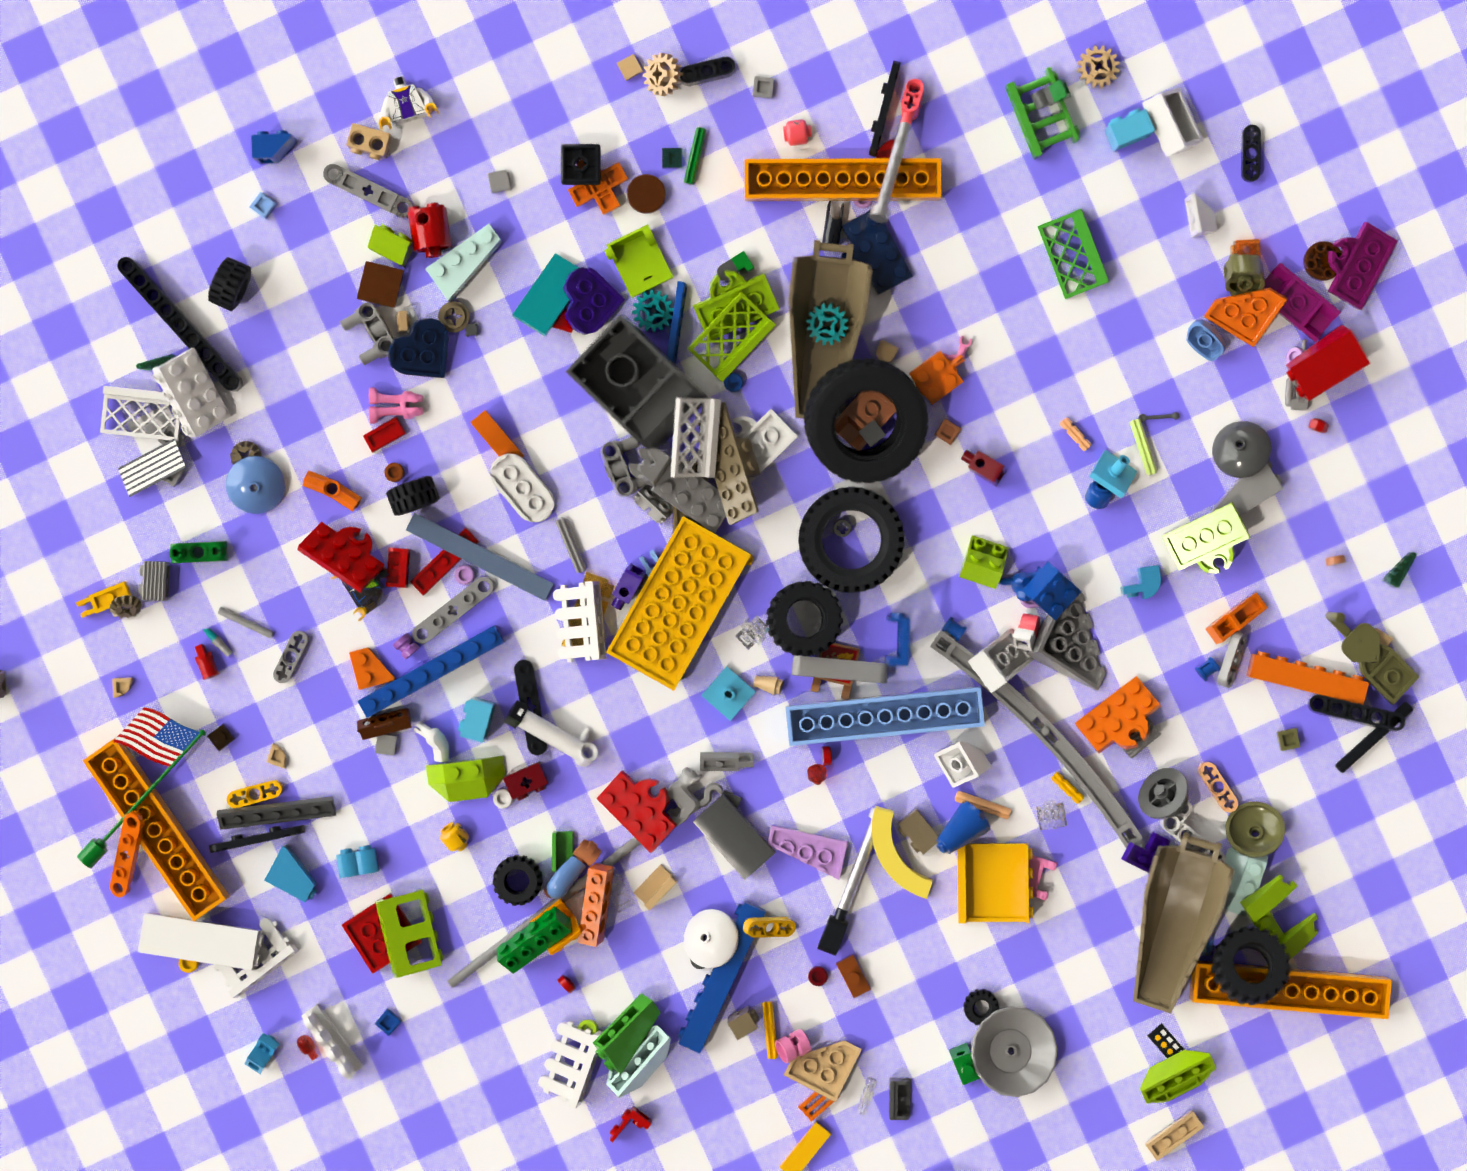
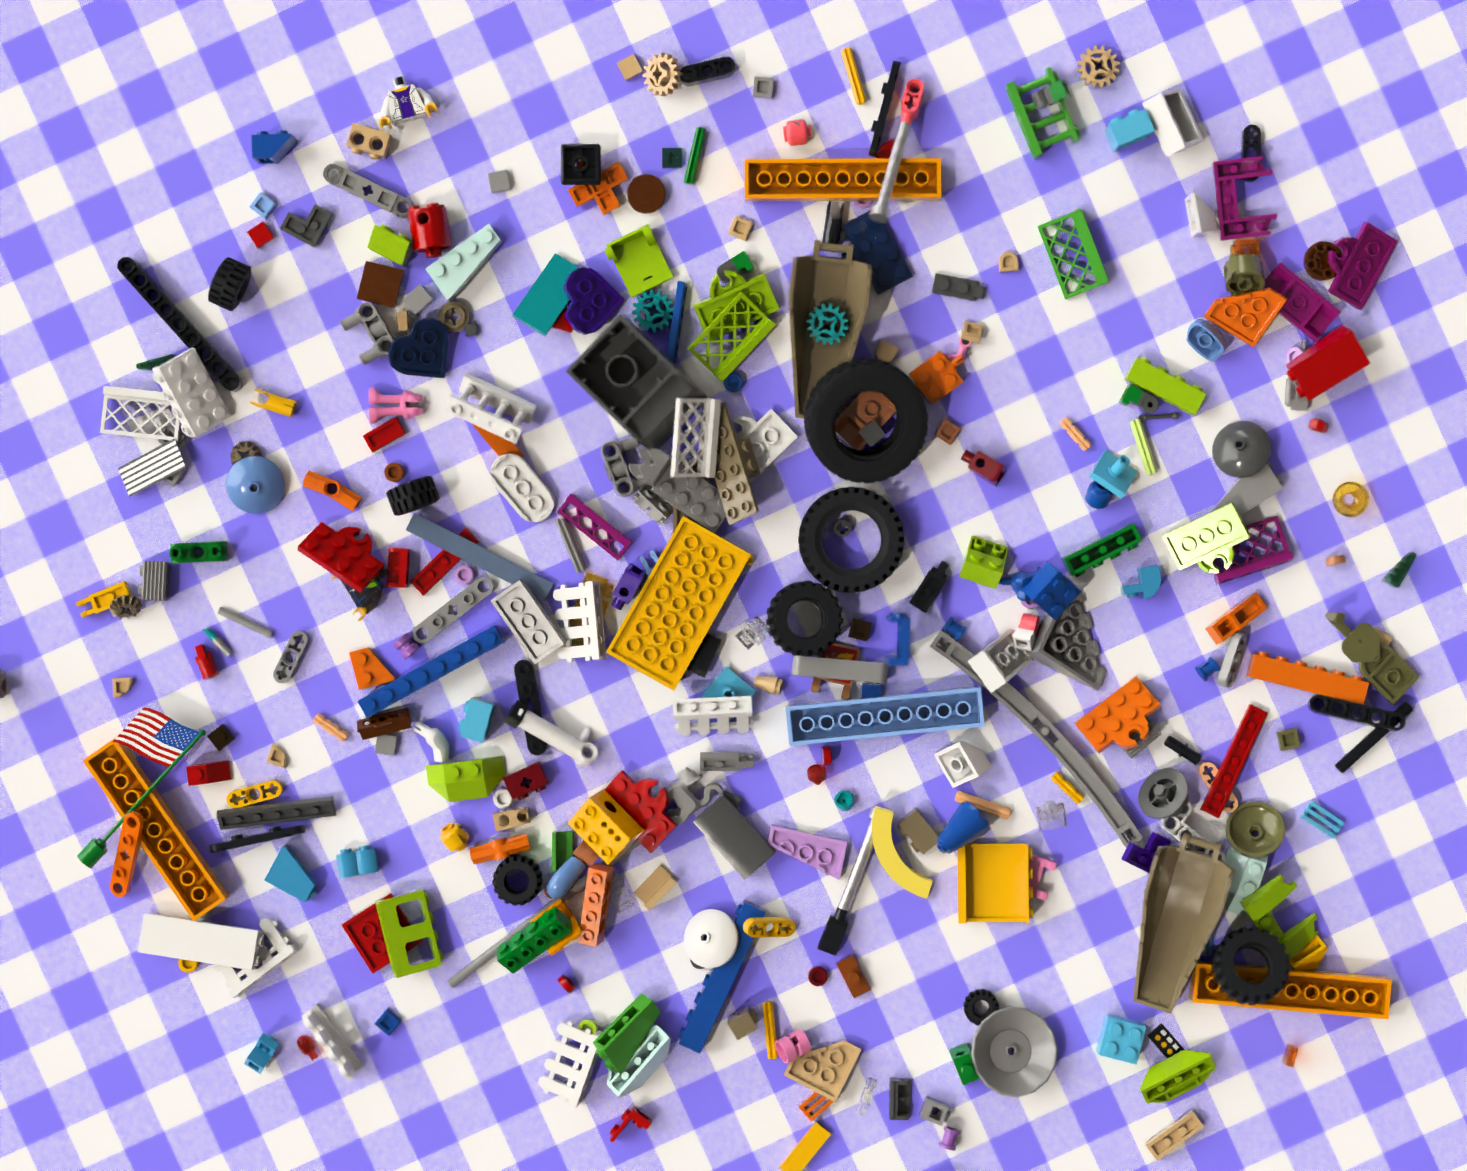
none -> red slope [186,760,232,786]
none -> red tile [247,221,274,249]
none -> yellow piece [250,389,297,418]
none -> dark grey plate [280,204,333,248]
none -> light nougat axle [313,713,349,742]
none -> light grey brick [403,284,435,316]
none -> white fence [445,372,537,444]
none -> orange piece [470,834,530,864]
none -> plate [490,579,567,664]
none -> tan leg [492,807,531,832]
none -> magenta fence [557,493,632,561]
none -> yellow piece [568,789,644,865]
none -> white fence [673,696,753,736]
none -> black slope [687,634,722,678]
none -> tan tile [728,215,753,242]
none -> teal tile [834,790,854,811]
none -> yellow axle [841,47,866,105]
none -> dark brown plate [848,618,872,641]
none -> blue tile [861,684,882,698]
none -> black hinge [909,560,949,613]
none -> light grey brick [919,1096,951,1126]
none -> dark grey hinge [932,273,986,301]
none -> medium lavender bush [939,1126,960,1151]
none -> tan tile [960,321,984,344]
none -> tan tile [998,252,1019,273]
none -> green brick [1061,523,1143,577]
none -> medium azure brick [1096,1013,1146,1065]
none -> leg [1118,384,1159,414]
none -> lime brick [1124,357,1206,416]
none -> black axle [1164,736,1202,765]
none -> red tile [1200,704,1268,818]
none -> magenta wedge [1212,156,1277,241]
none -> magenta fence [1214,516,1294,585]
none -> clear orange tile [1282,1043,1298,1067]
none -> yellow slope [1288,935,1328,970]
none -> medium azure tile [1300,801,1345,839]
none -> clear yellow piece [1332,481,1369,517]

